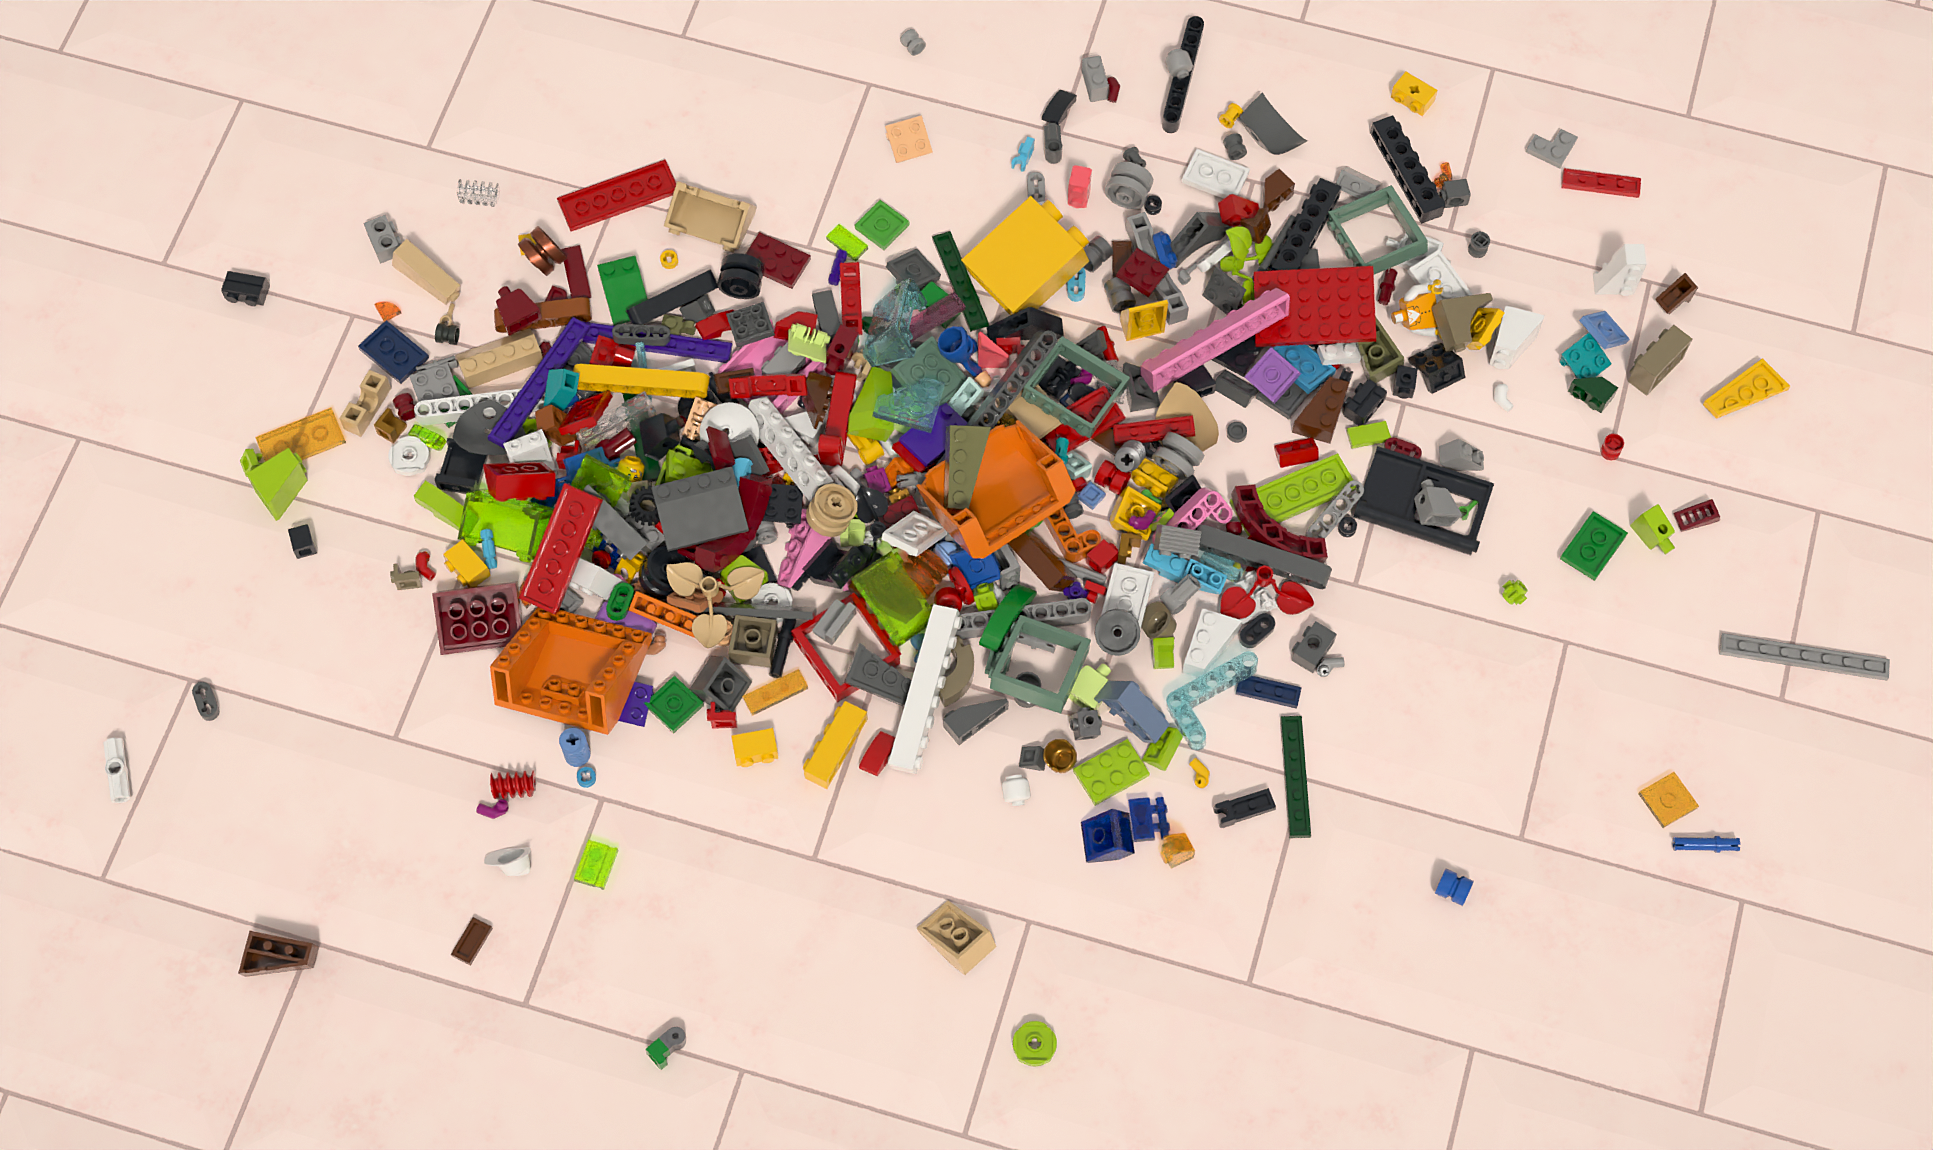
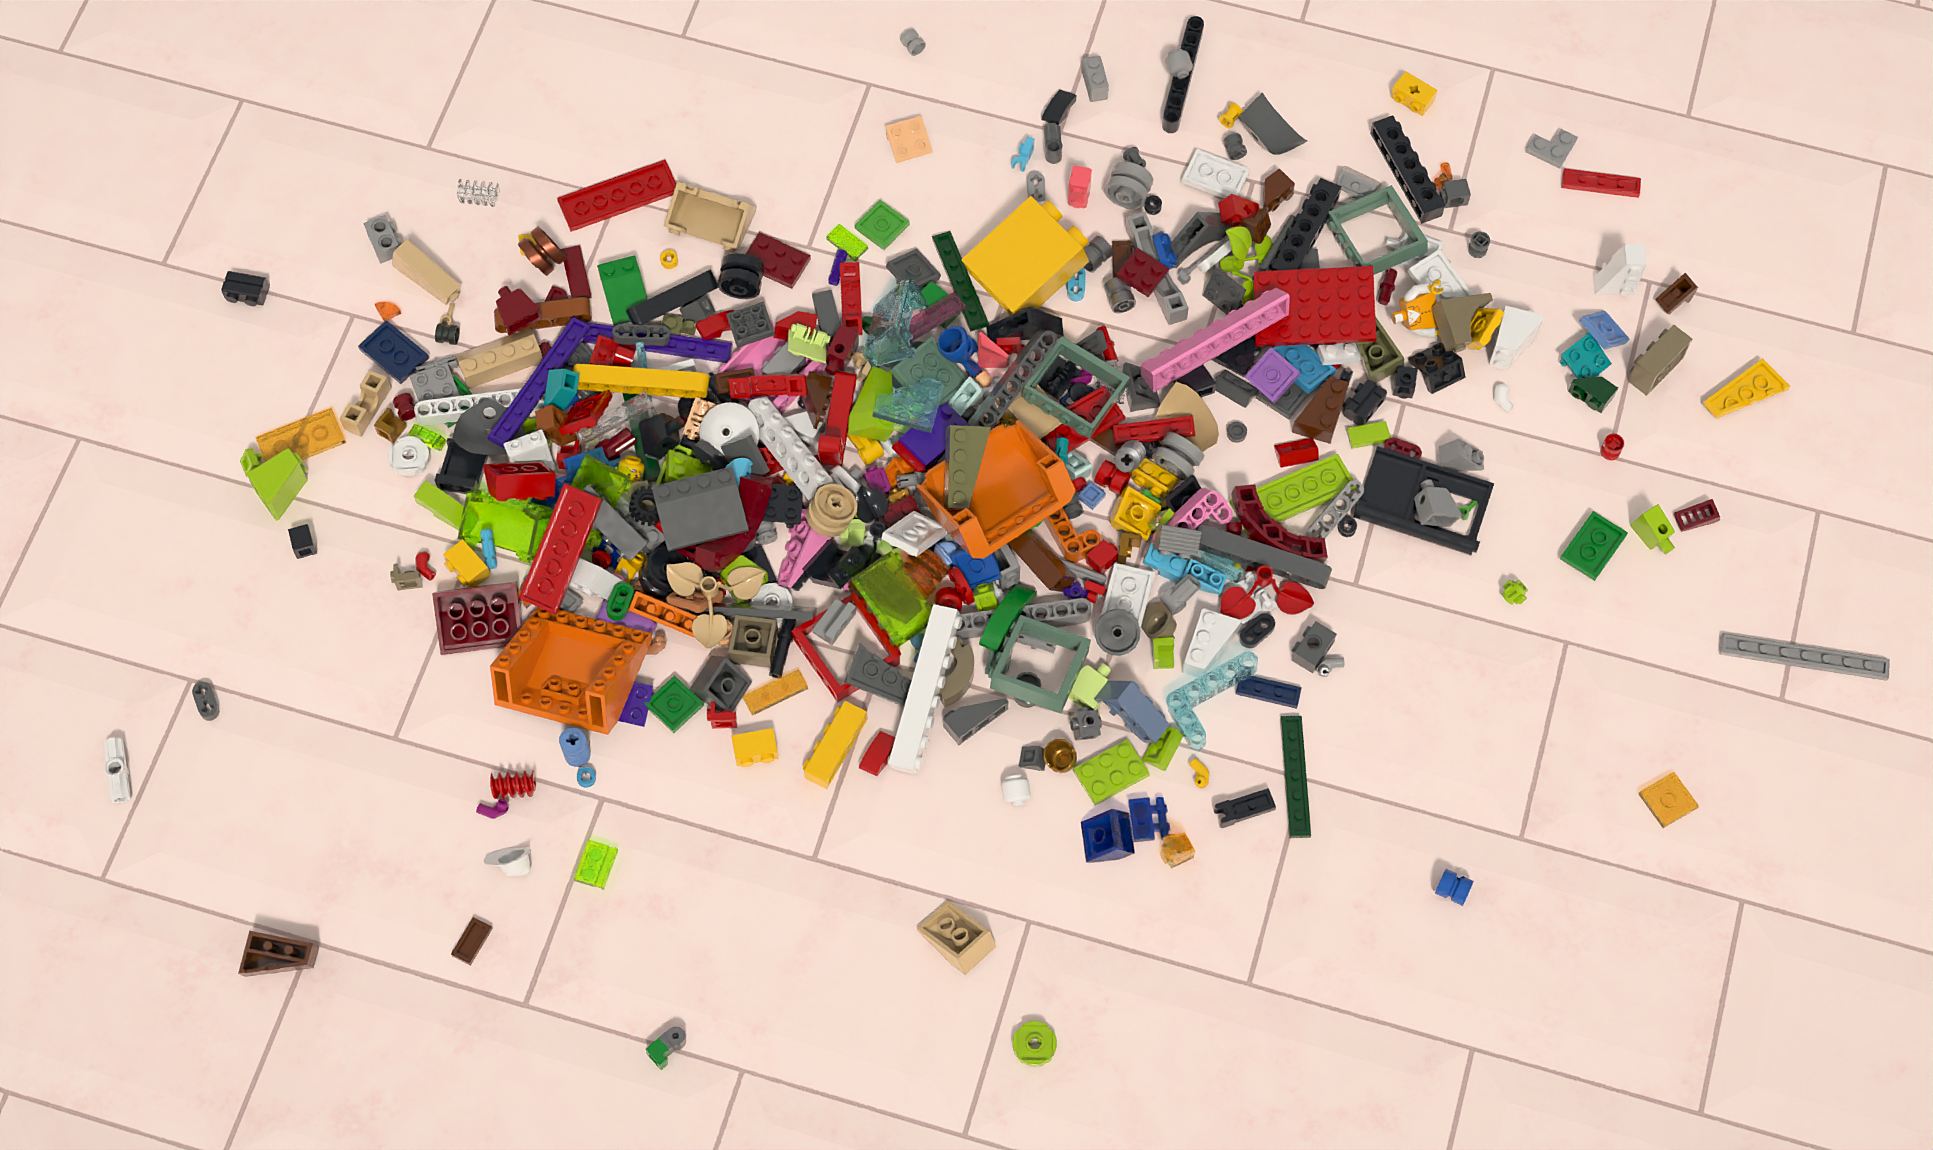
dark red panel [706,426,735,470] -> none
dark red arm [1107,77,1120,103] -> none
yellow slope [1120,300,1168,341] -> none
magenta arm [1128,510,1156,530] -> none
blue pin [1673,836,1741,853] -> none

